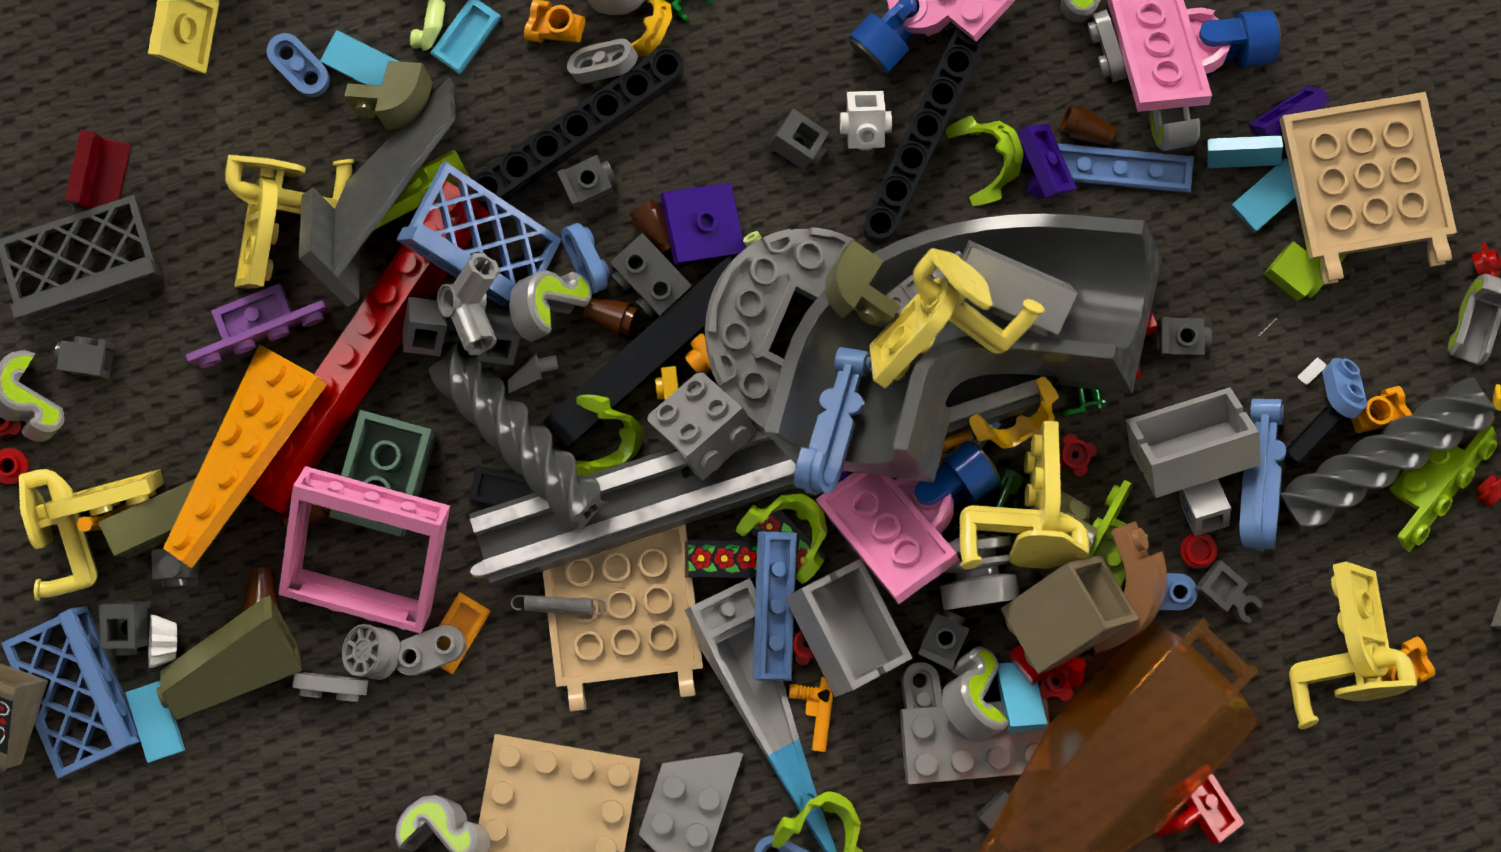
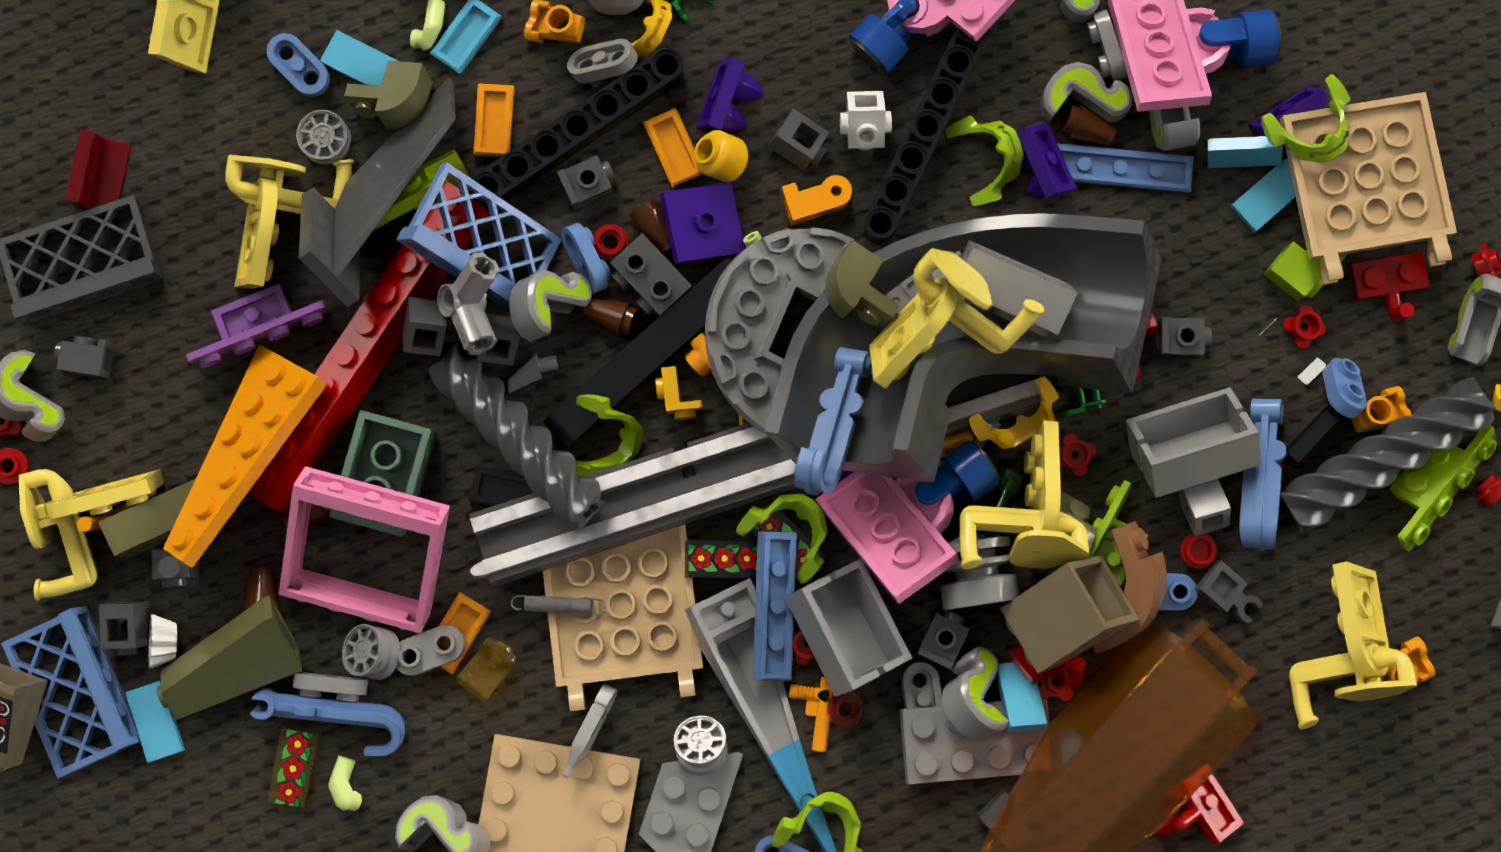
light grey bracket [647,372,757,481] -> none
none -> medium blue piece [250,687,406,757]
none -> tile [267,728,320,808]
none -> light grey wheel [296,110,352,165]
none -> yellowish green arm [328,755,362,811]
none -> clear yellow bracket [455,637,517,703]
none -> light orange tile [473,84,515,157]
none -> light grey piece [563,684,618,778]
none -> red plate [593,224,629,261]
none -> light orange tile [643,108,704,188]
none -> light grey wheel [674,715,728,776]
none -> yellow head [694,130,749,182]
none -> dark purple tile [696,57,764,133]
none -> light orange leg [780,175,852,226]
none -> clear red plate [827,691,864,728]
none -> light grey animal [1040,62,1133,123]
none -> lime helmet [1261,74,1350,162]
none -> red plate [1283,305,1326,349]
none -> red plate [1349,252,1430,323]

